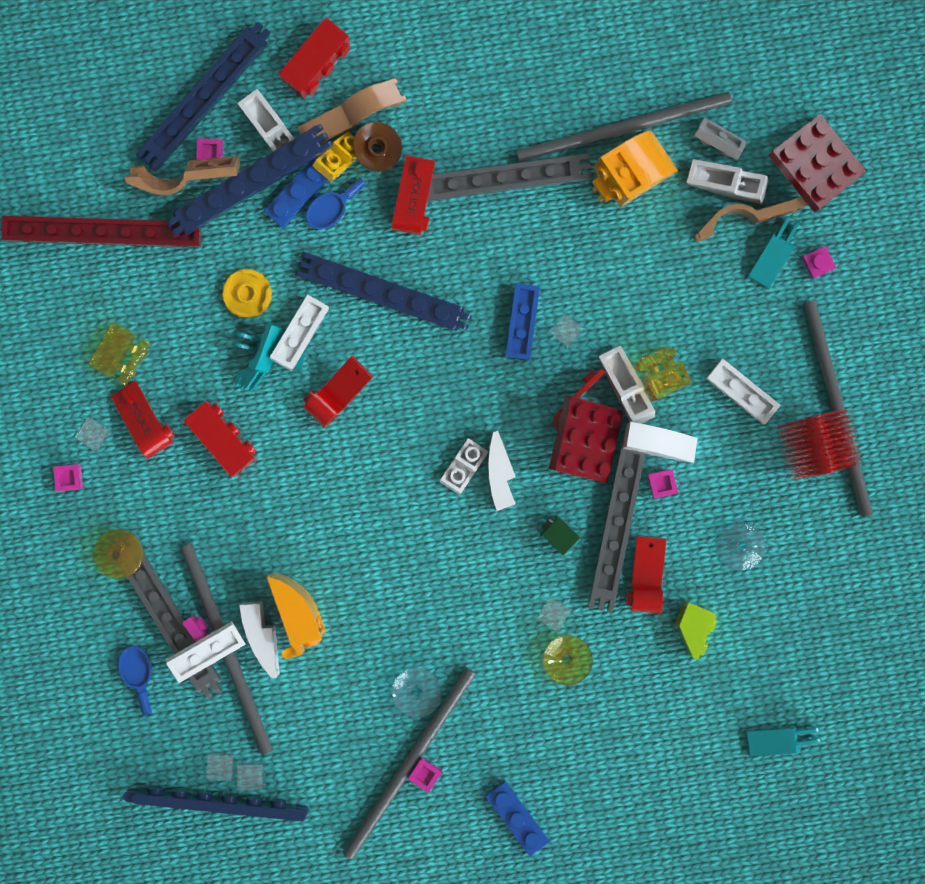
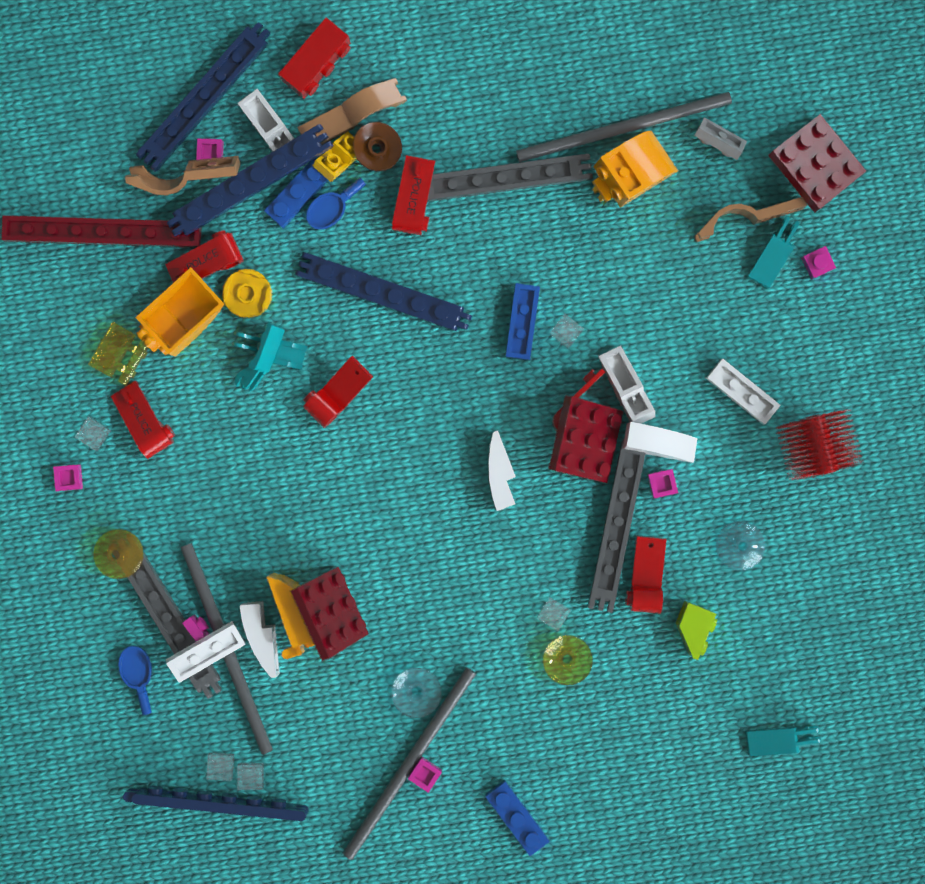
red brick [183,401,258,477] -> none
white plate [270,294,329,371] -> none
white slope [439,438,489,495] -> none
dark green brick [541,516,581,556] -> none
clear yellow plate [634,347,692,402] -> none
white slope [687,159,768,205] -> none
dark grey piece [803,300,873,517] -> none
none -> light orange piece [135,268,224,357]
none -> red door [165,230,244,283]
none -> dark red plate [290,567,369,661]

